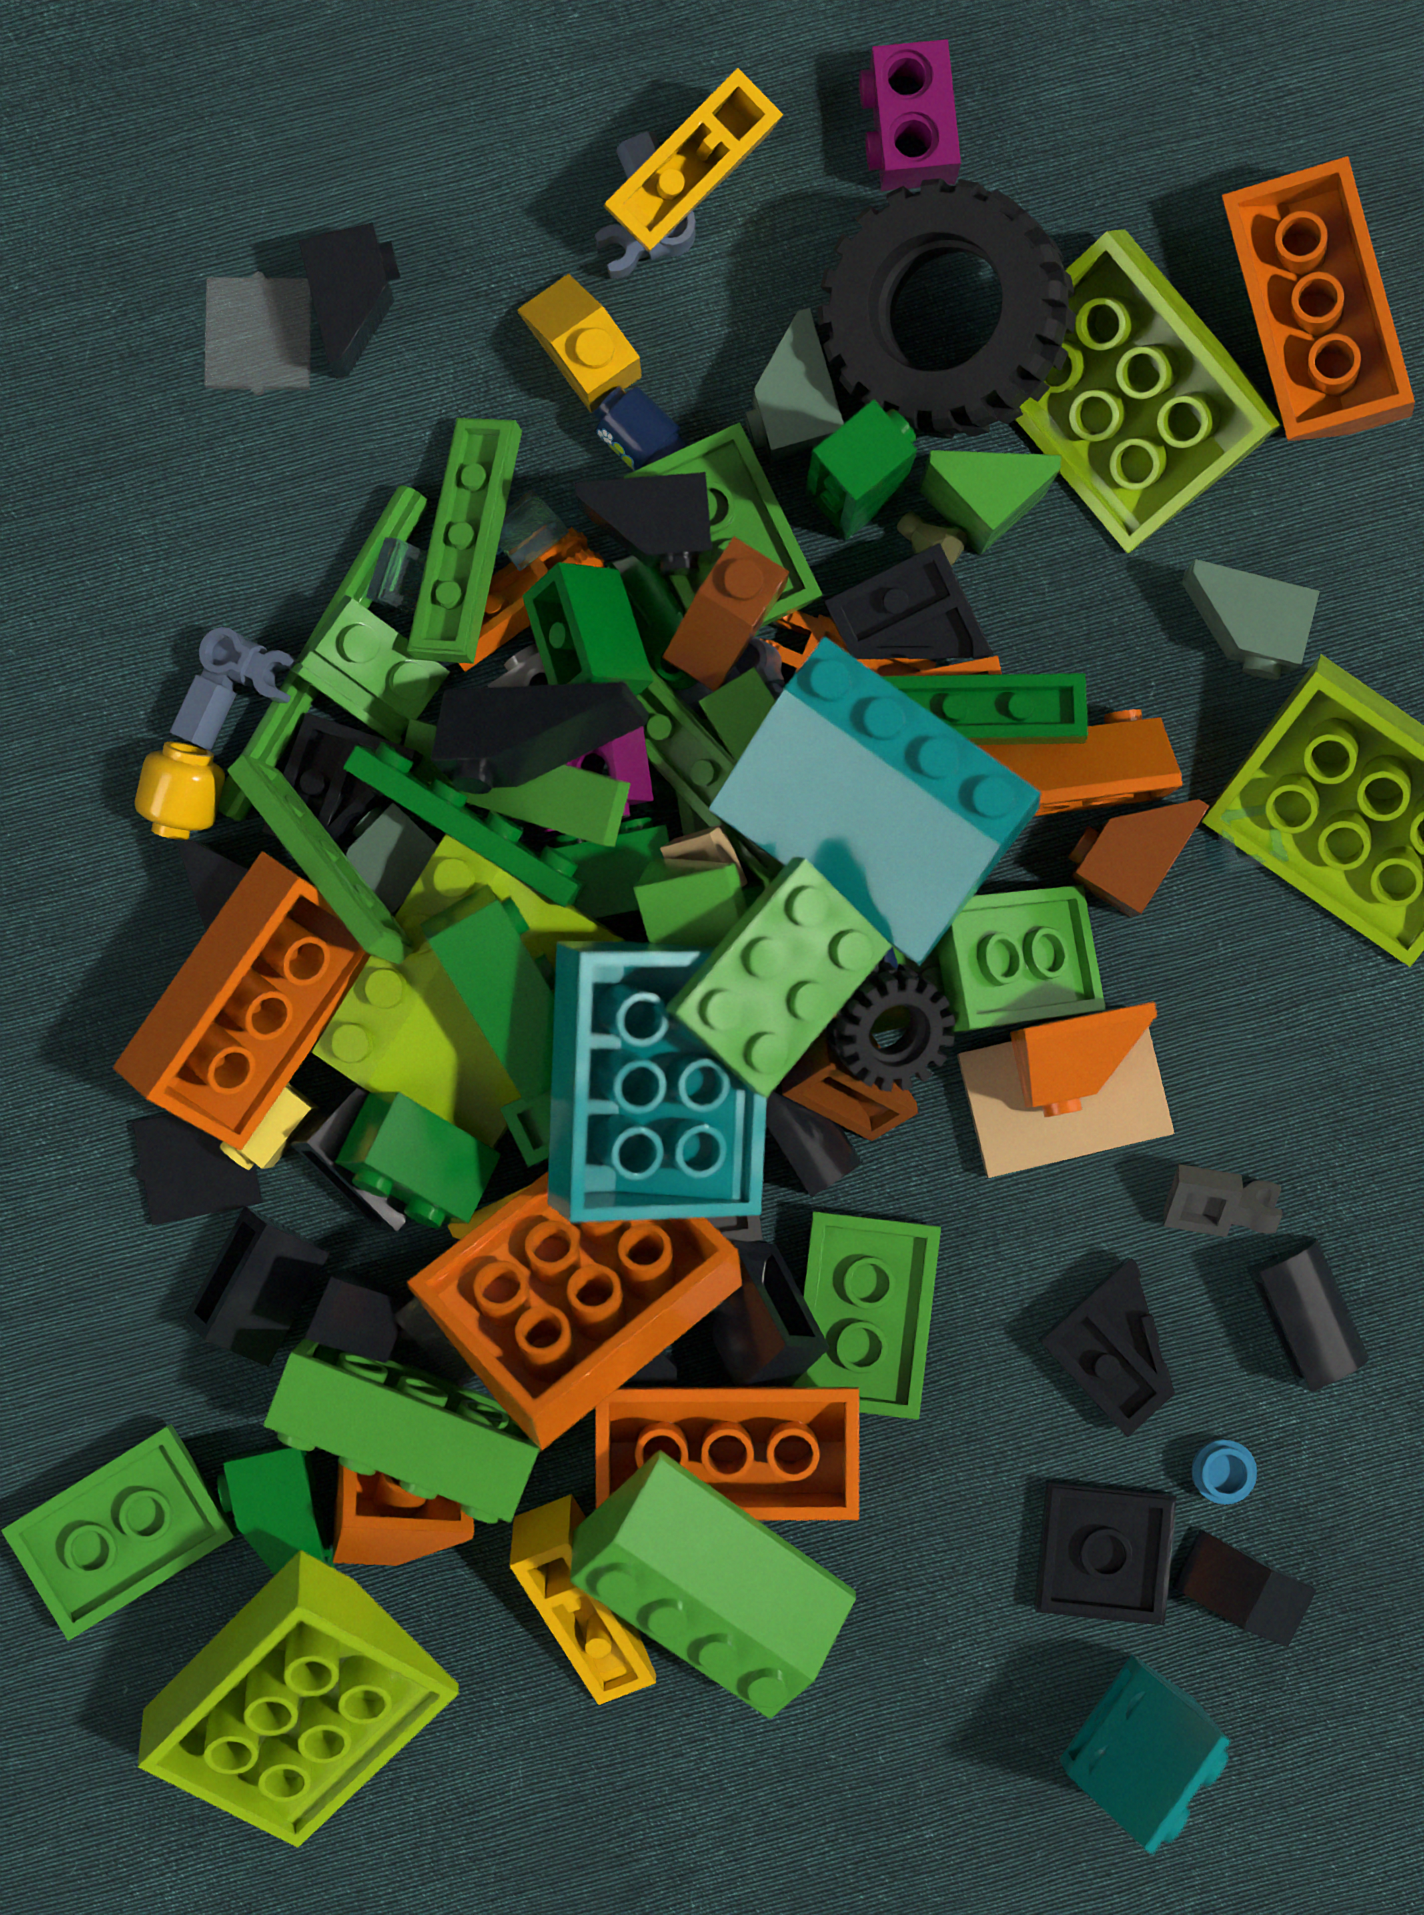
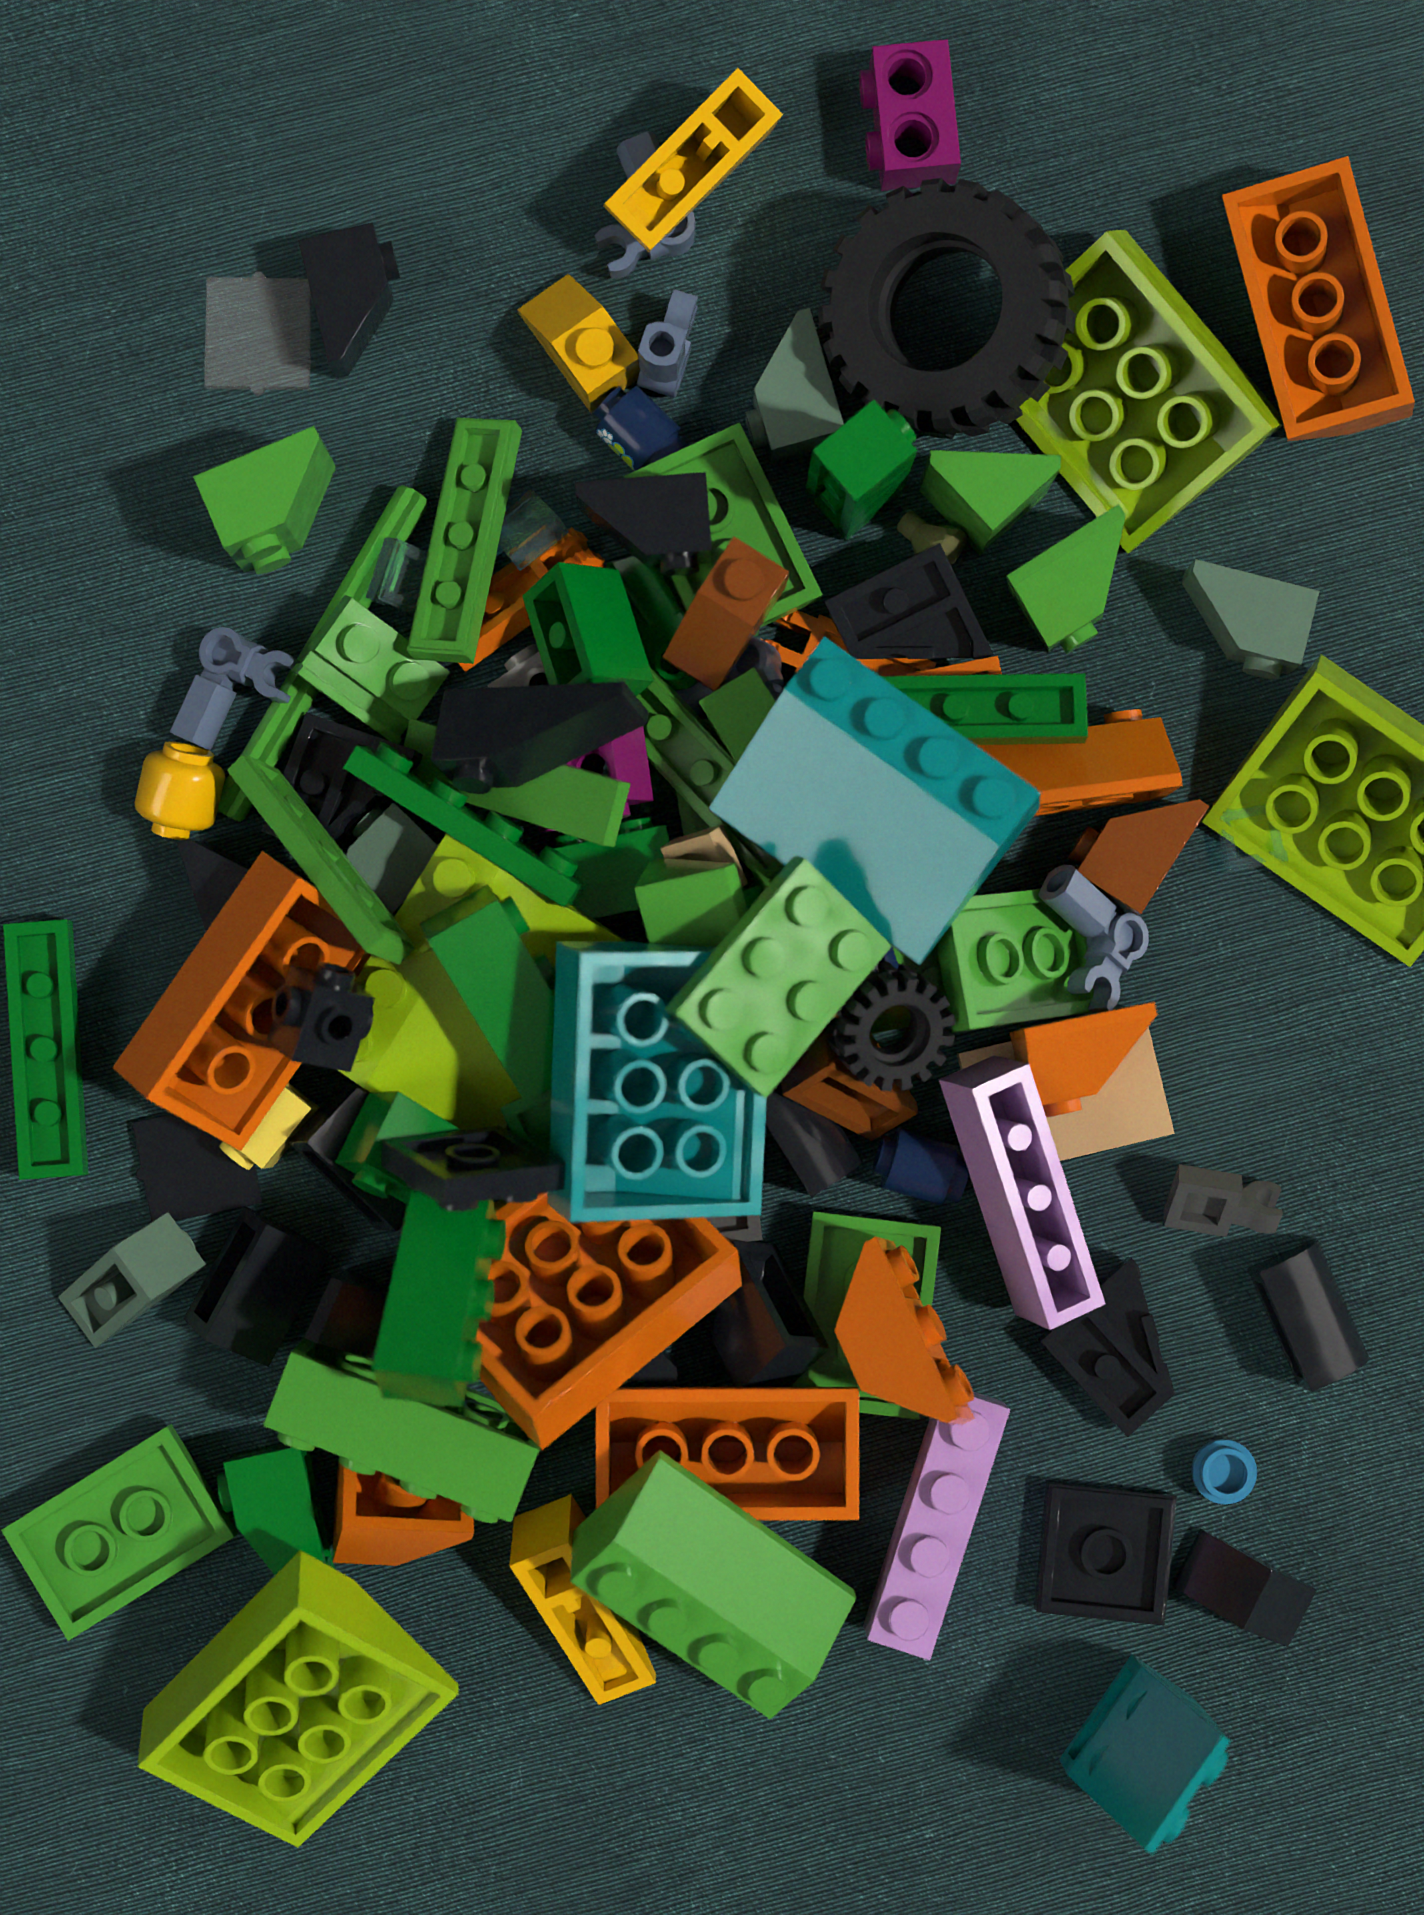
none -> green plate [3,919,89,1180]
none -> sand green slope [58,1212,206,1348]
none -> bright green slope [193,426,336,574]
none -> black brick [267,962,375,1072]
none -> green brick [372,1188,506,1407]
none -> black plate [381,1126,565,1211]
none -> sand blue bar [637,289,698,398]
none -> orange slope [834,1237,975,1424]
none -> lavender brick [863,1392,1011,1660]
none -> dark blue brick [872,1127,969,1205]
none -> lavender brick [939,1055,1105,1330]
none -> bright green slope [1007,504,1126,654]
none -> sand blue bar [1038,864,1149,1013]

